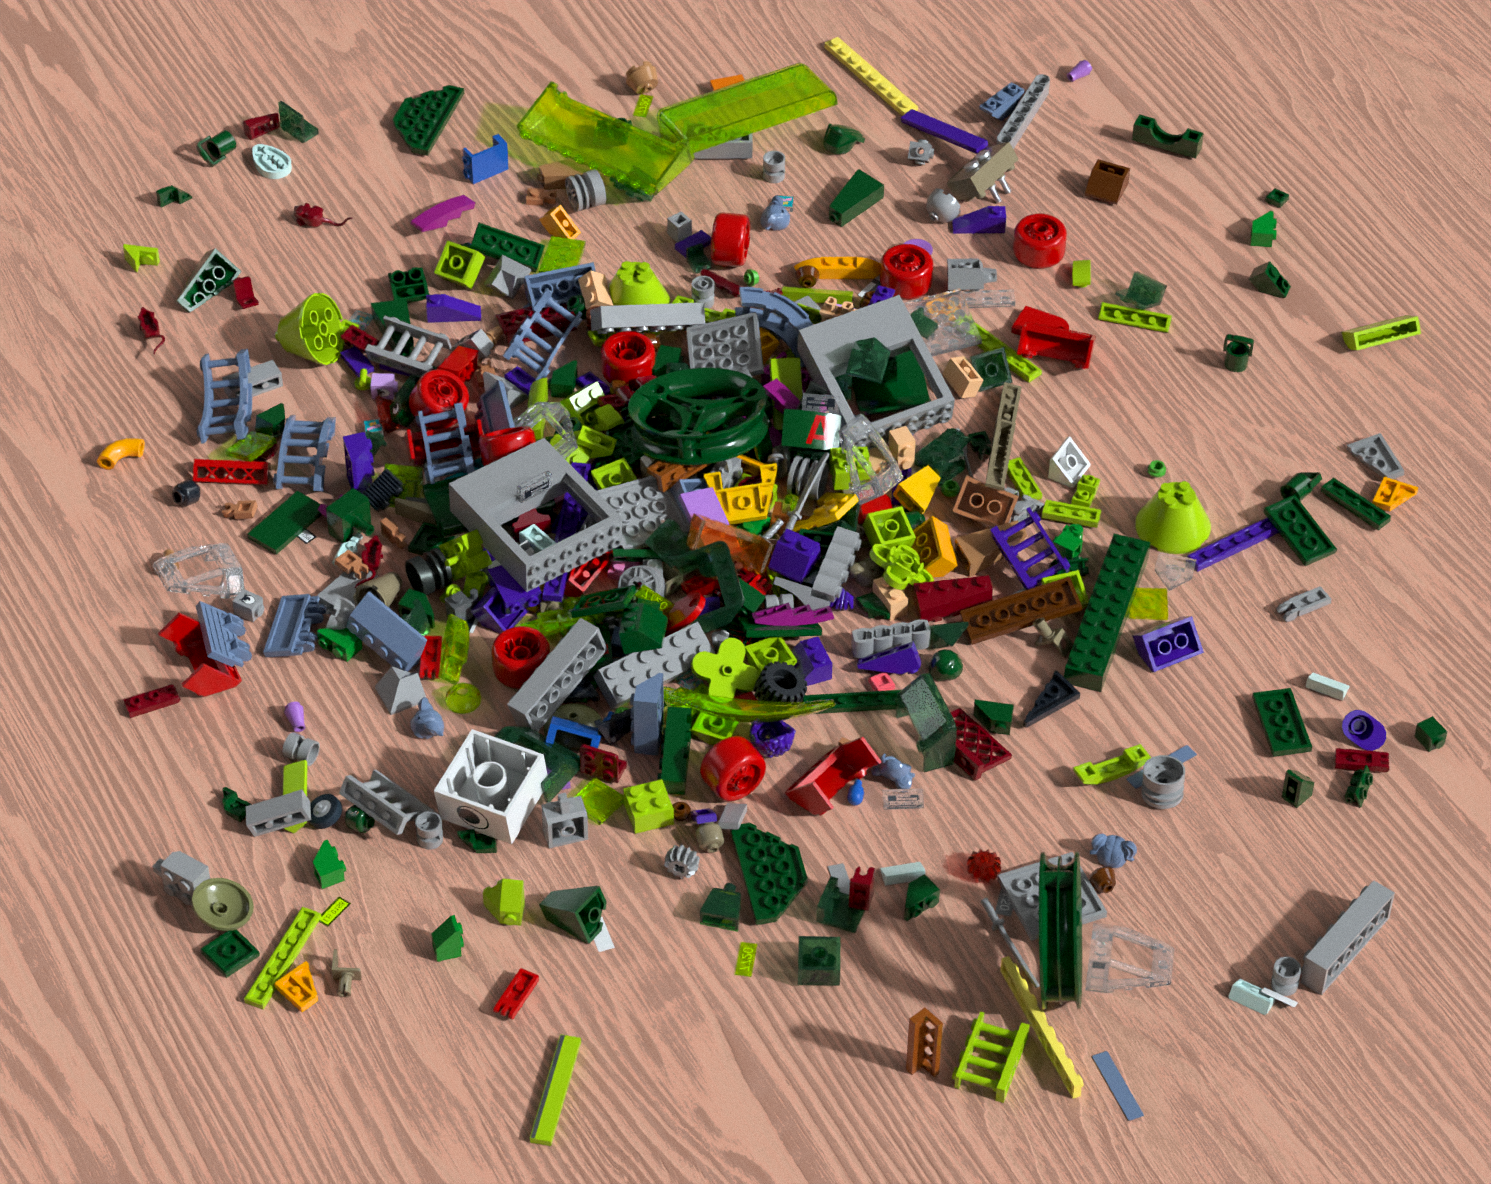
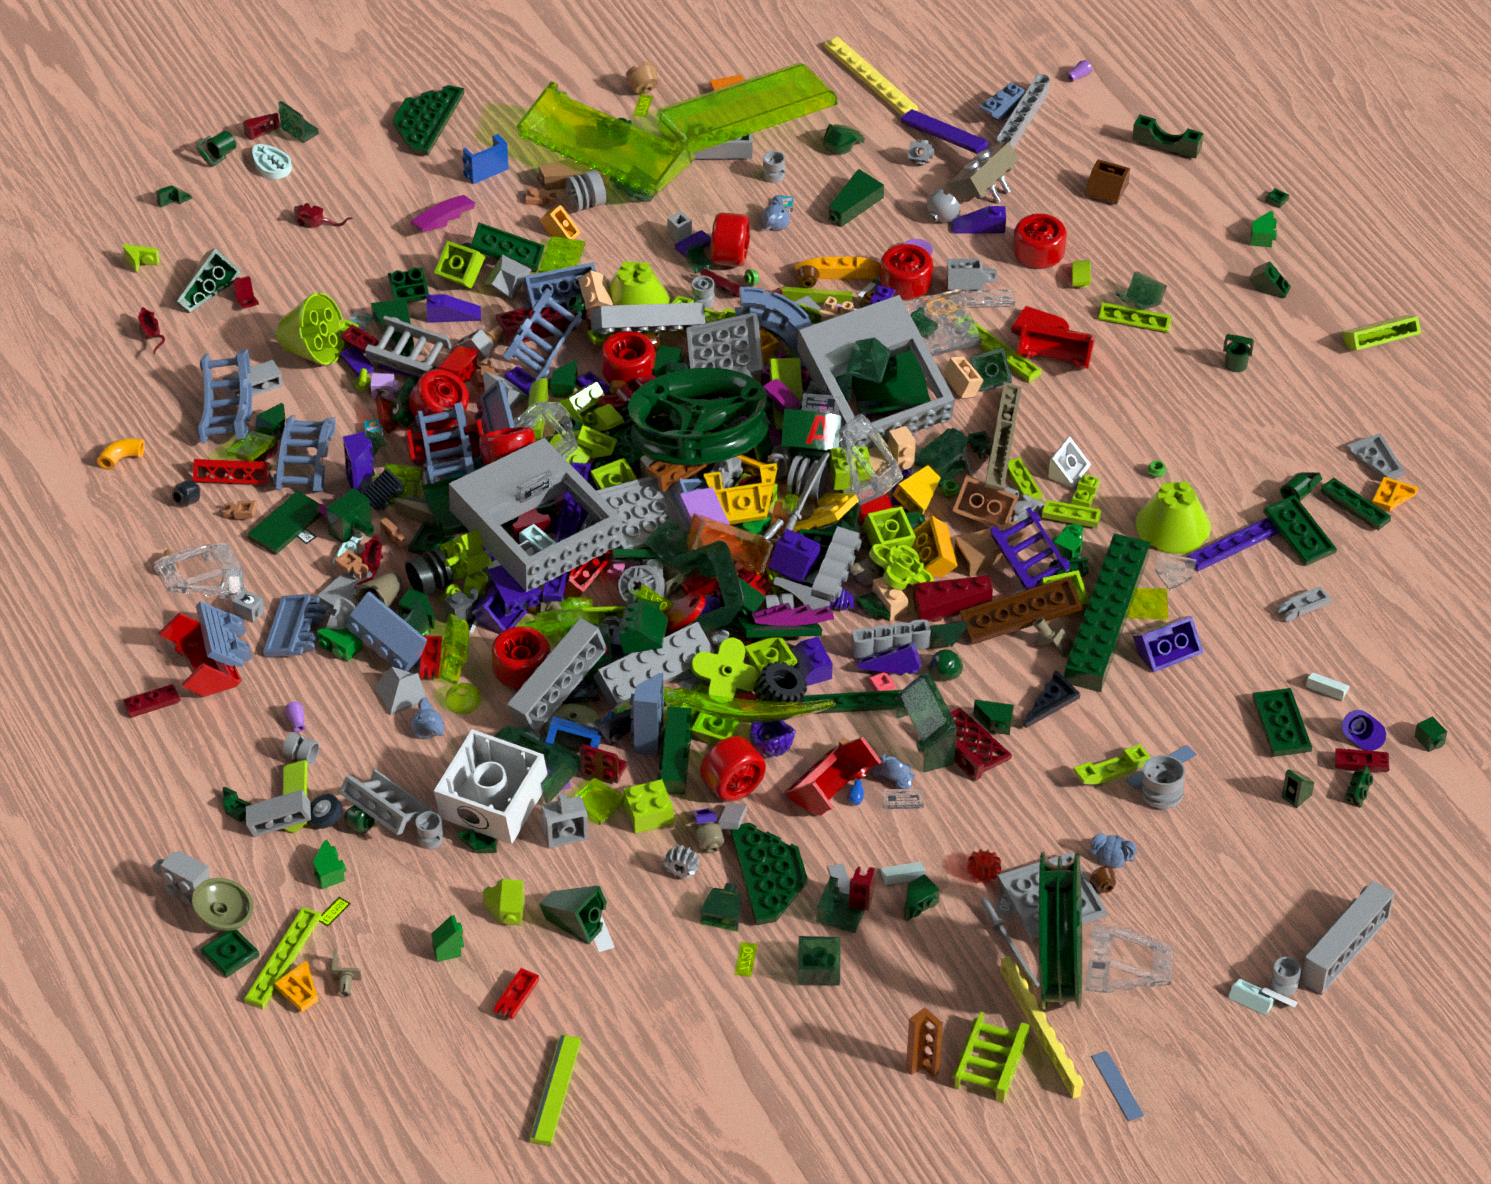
dark green tile [571,585,636,618] -> none
reddish brown plate [672,802,691,821] -> none

